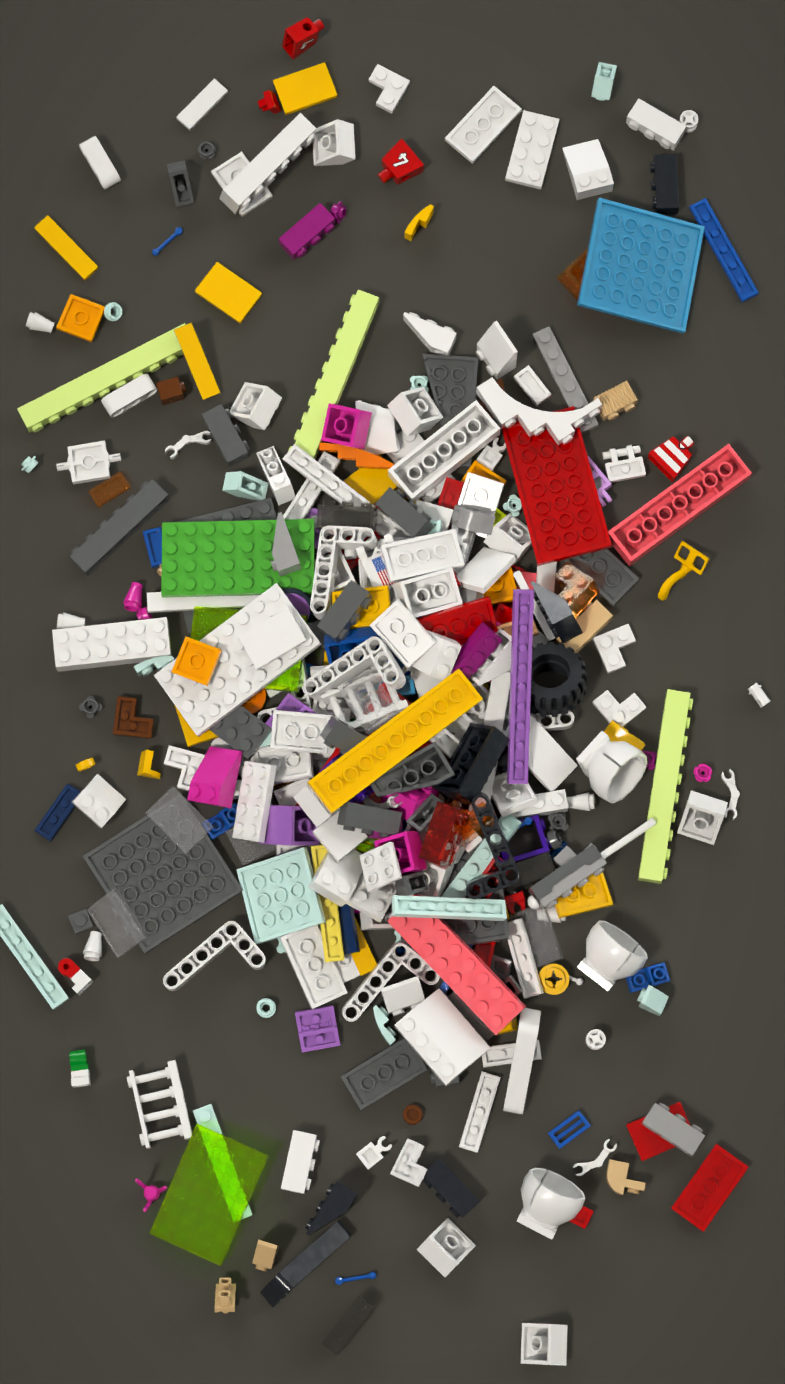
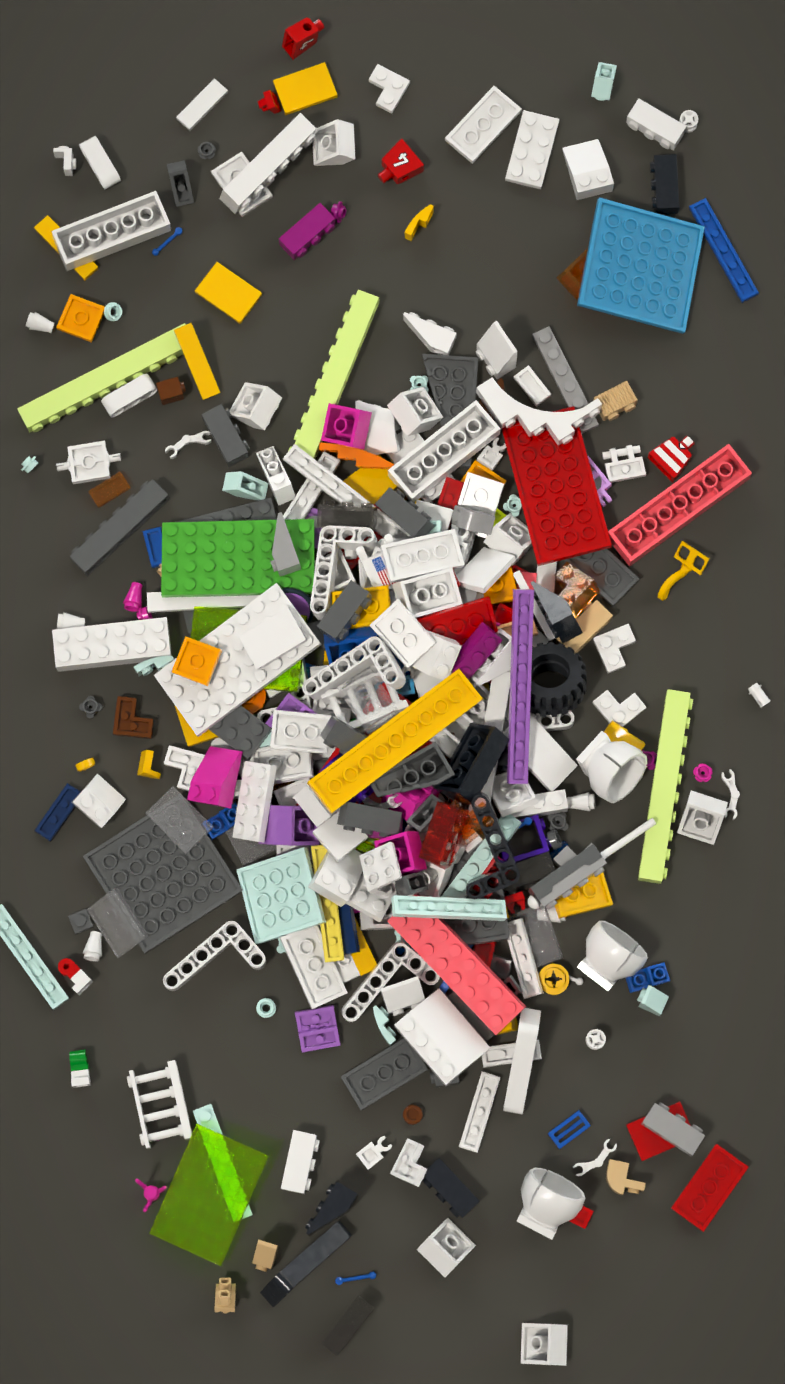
none -> white brick [52,191,171,271]
none -> white bracket [53,146,77,176]

